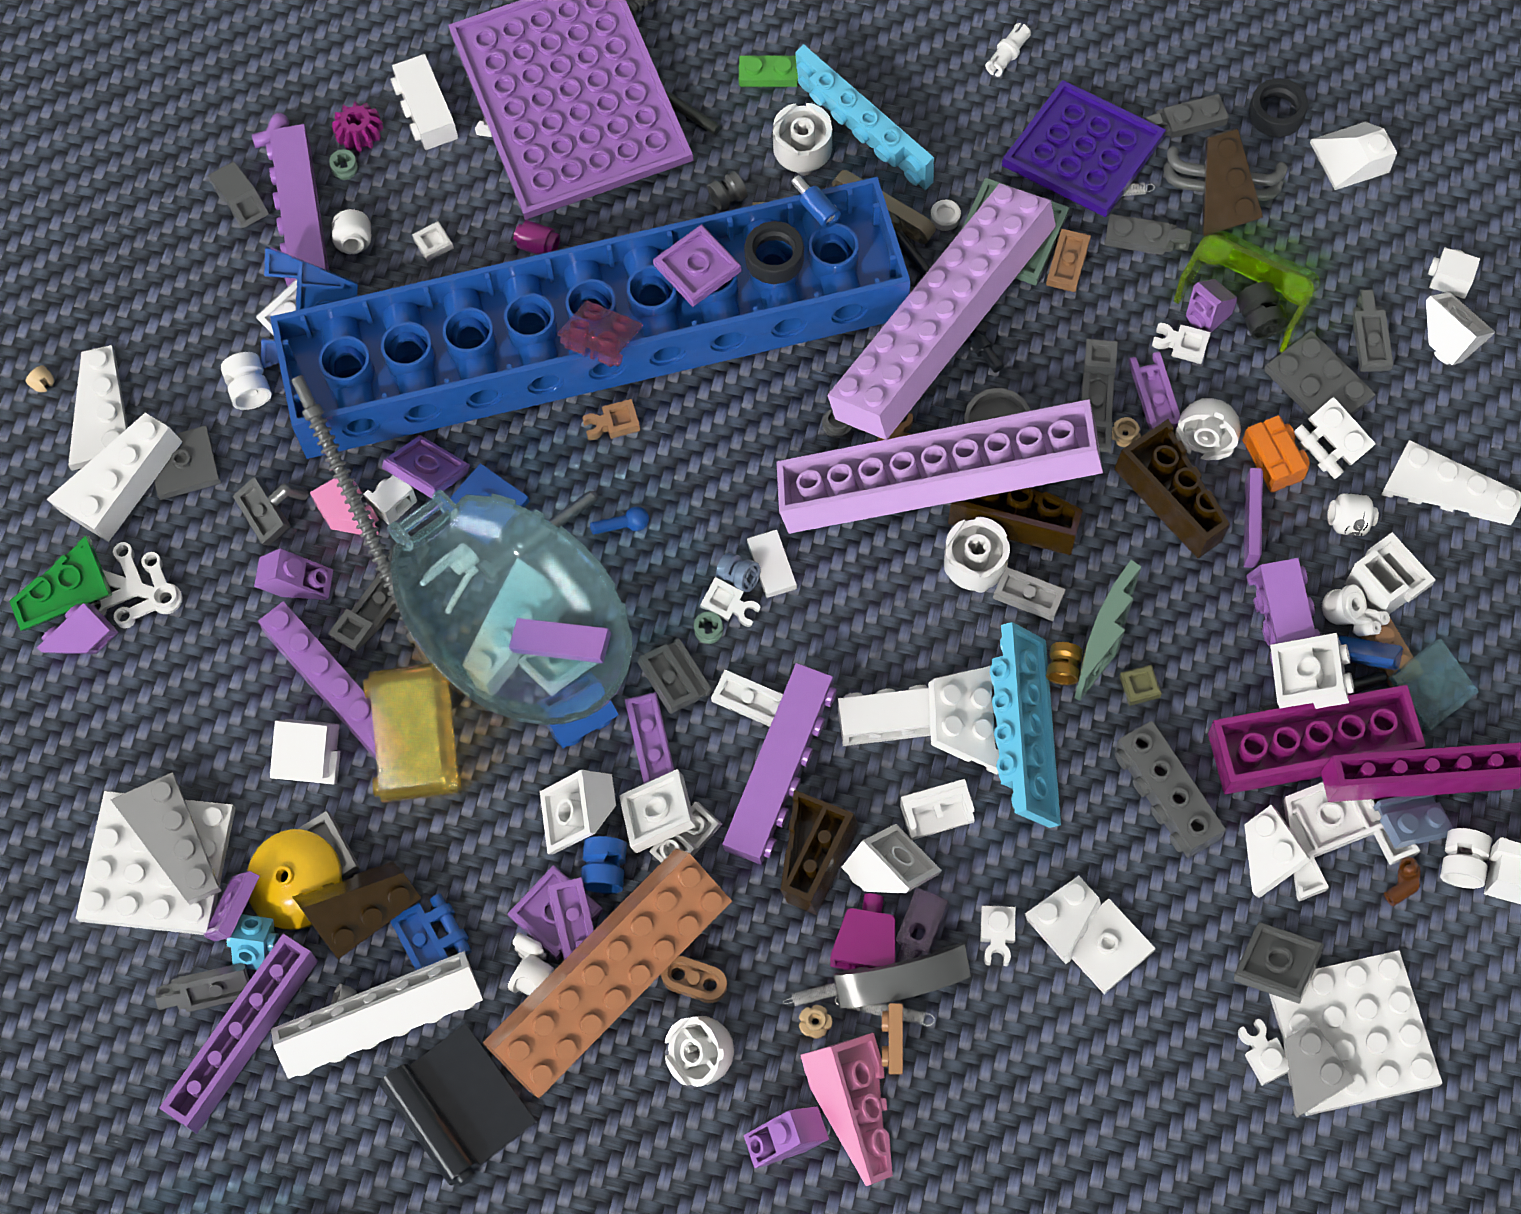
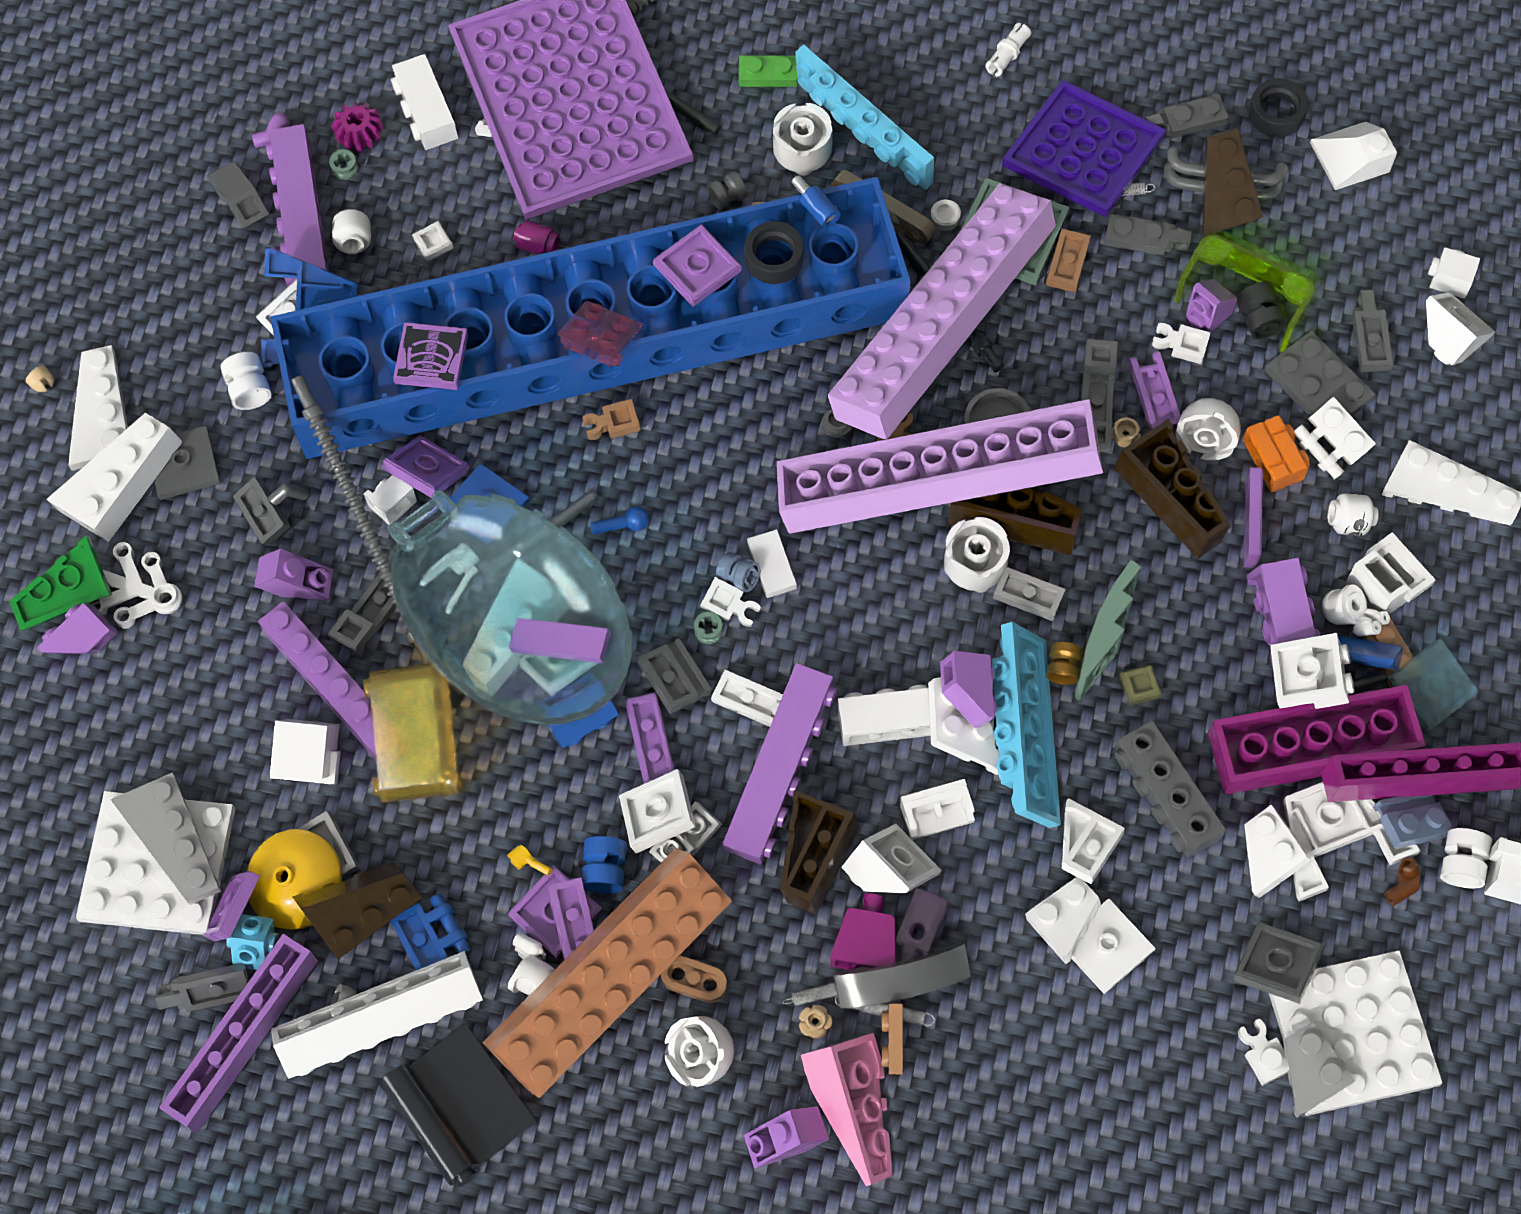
bright pink slope [310,479,379,535] -> none
white slope [540,770,616,855] -> none
white plate [980,906,1016,966] -> none
none -> tile [393,322,468,390]
none -> yellow hand [507,845,553,876]
none -> medium lavender slope [940,651,997,728]
none -> white wing [1062,798,1125,884]

